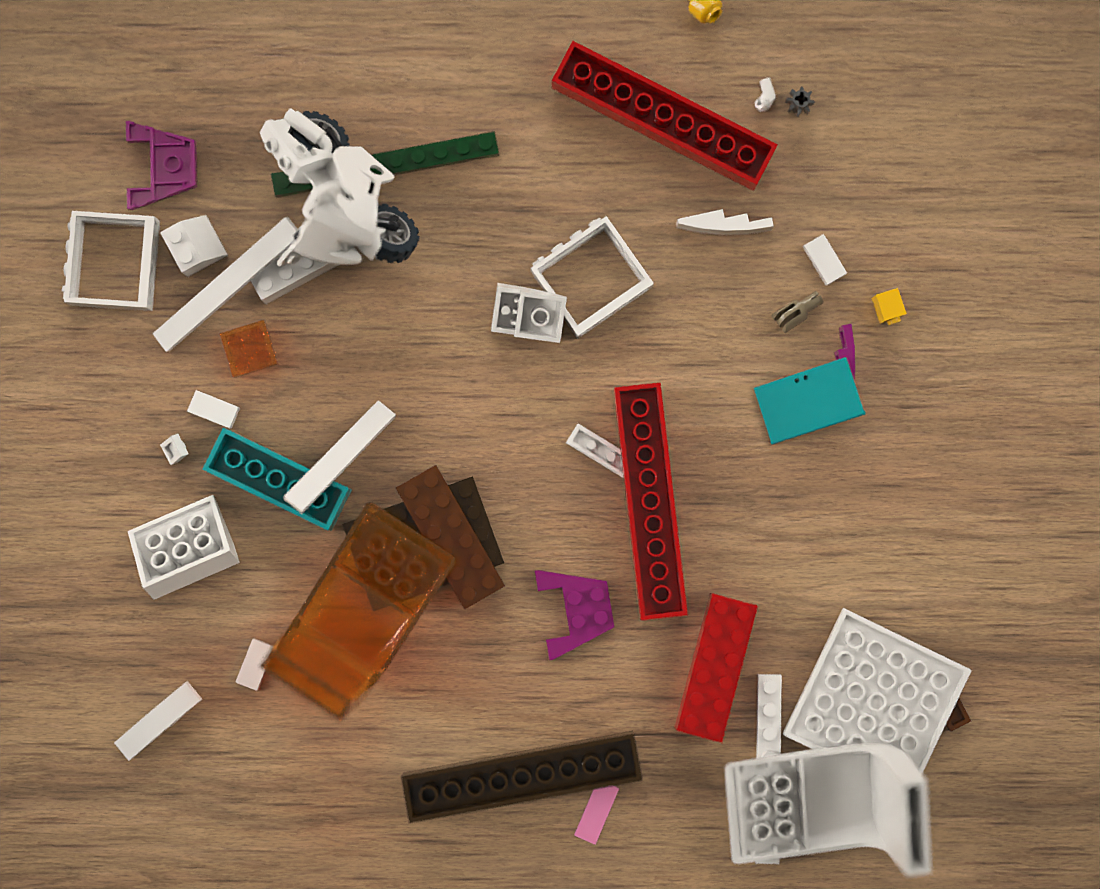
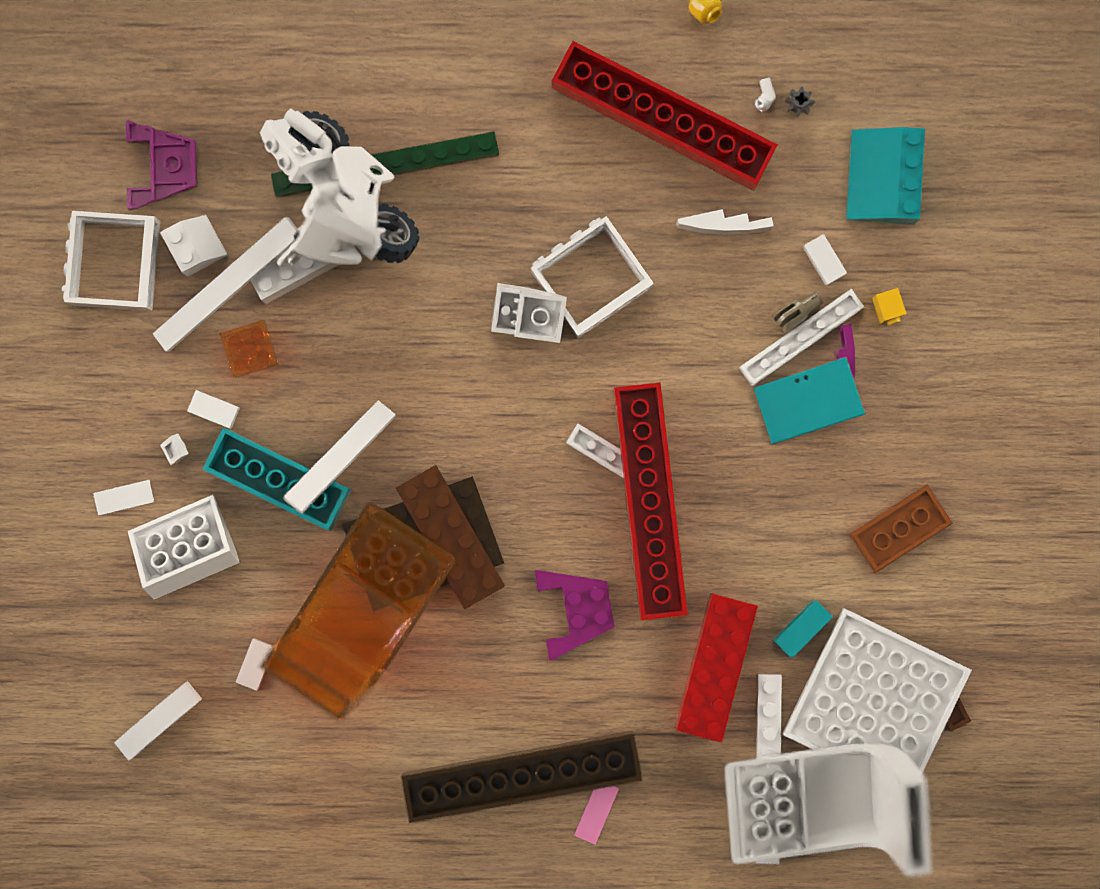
none -> white sticker [93,480,154,515]
none -> white tile [739,289,865,386]
none -> teal piece [772,600,833,658]
none -> teal slope [846,127,925,225]
none -> dark orange tile [849,484,953,573]

